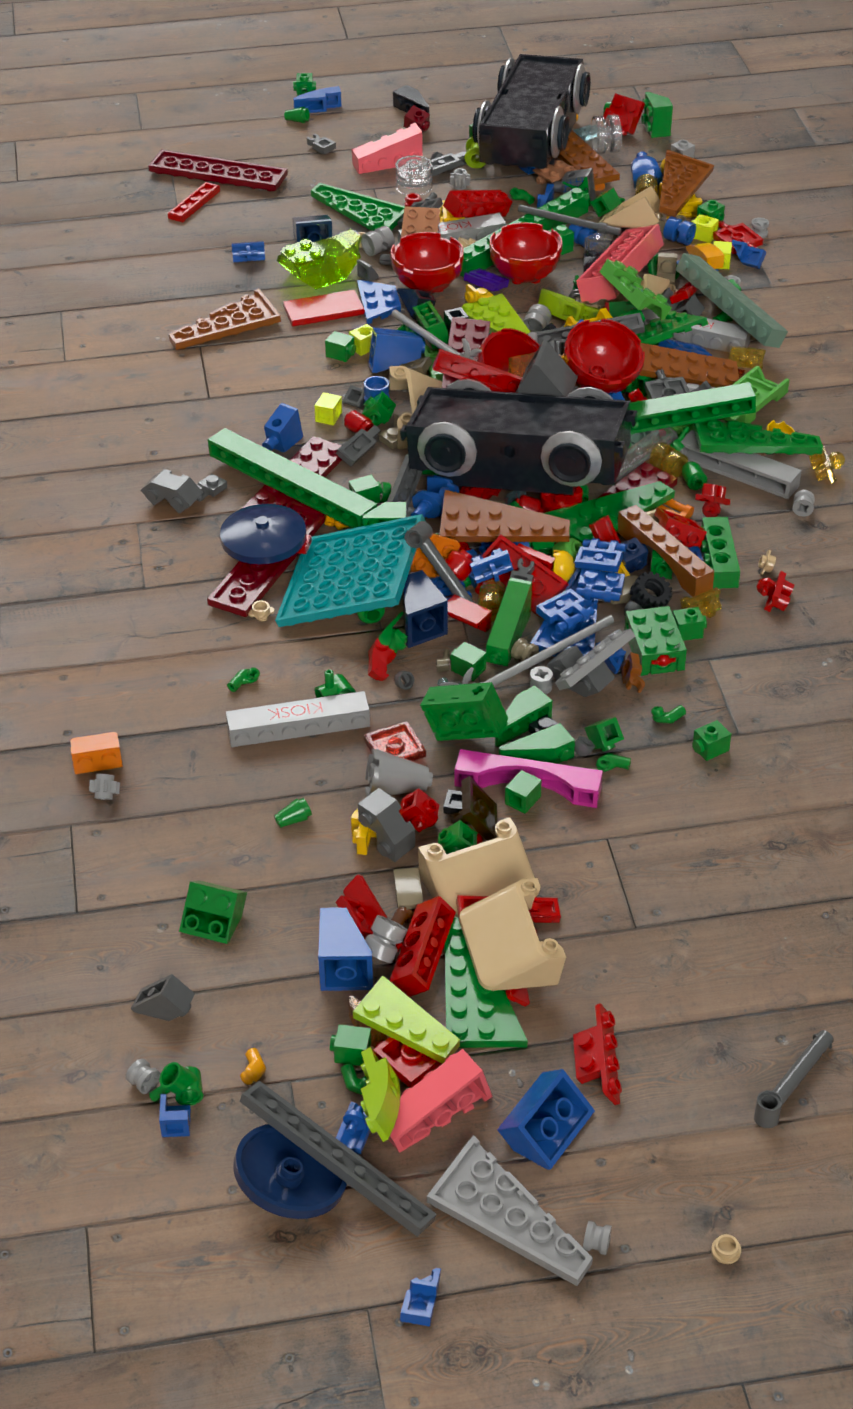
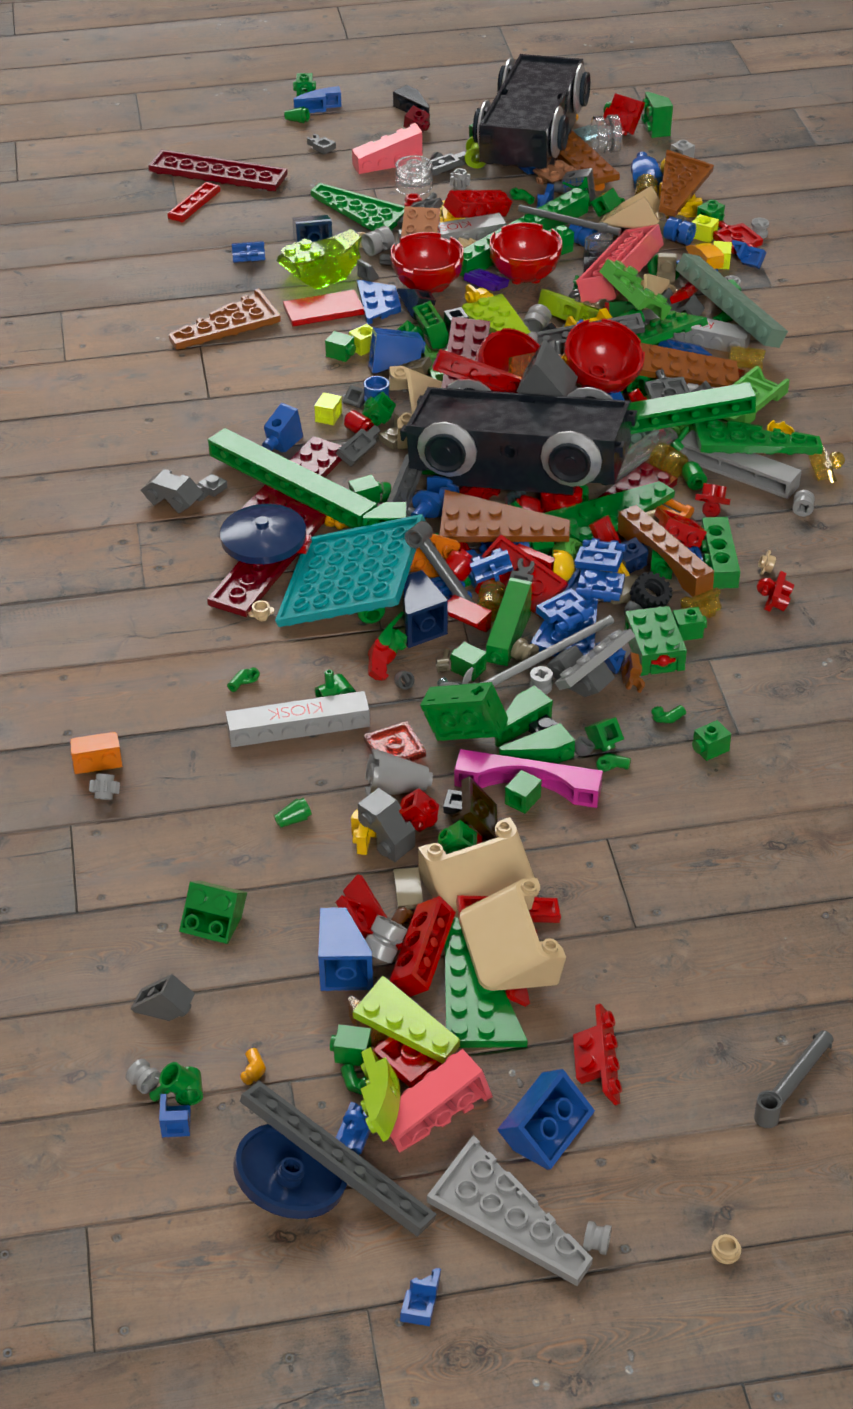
light grey piece [392,310,482,361] -> none

